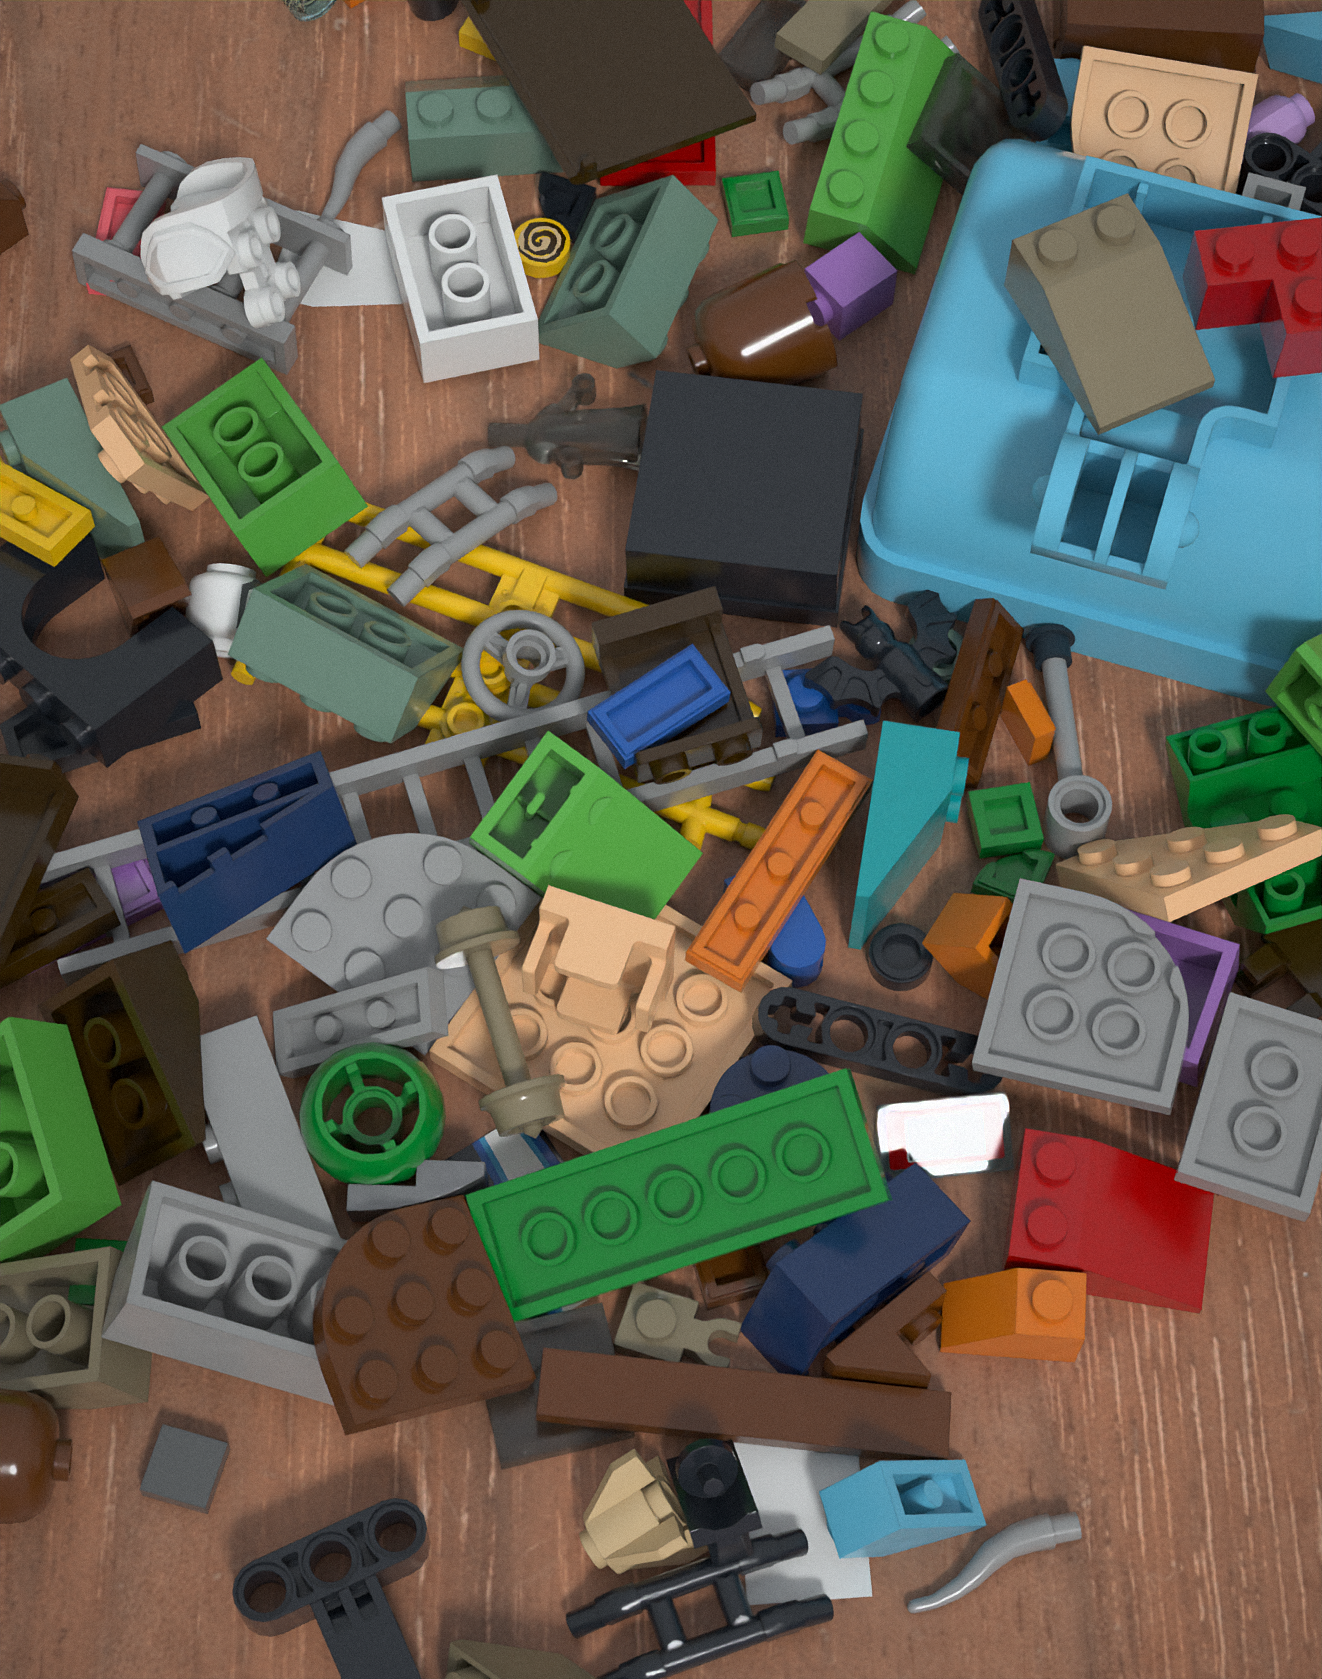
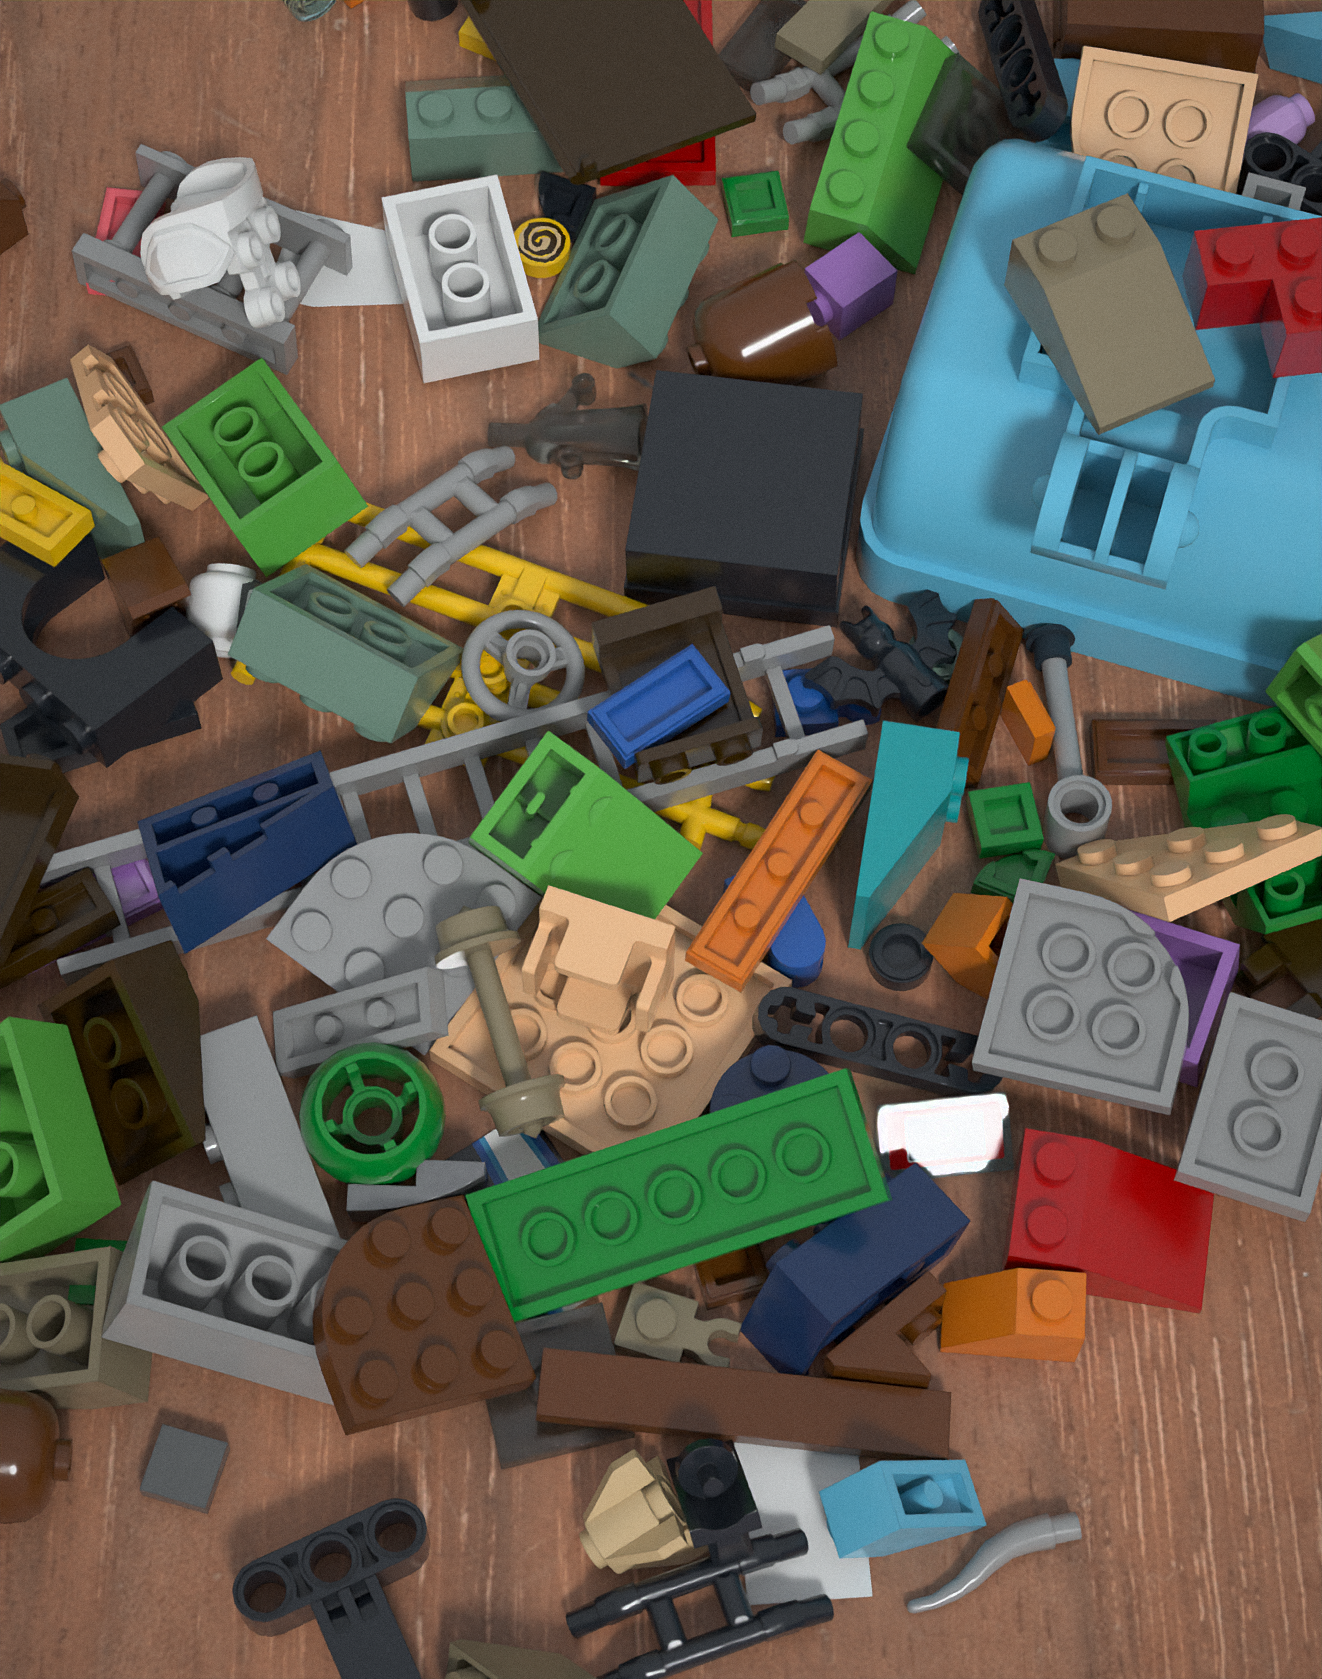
light grey animal [318,110,402,222] -> none
none -> reddish brown tile [1089,719,1217,785]

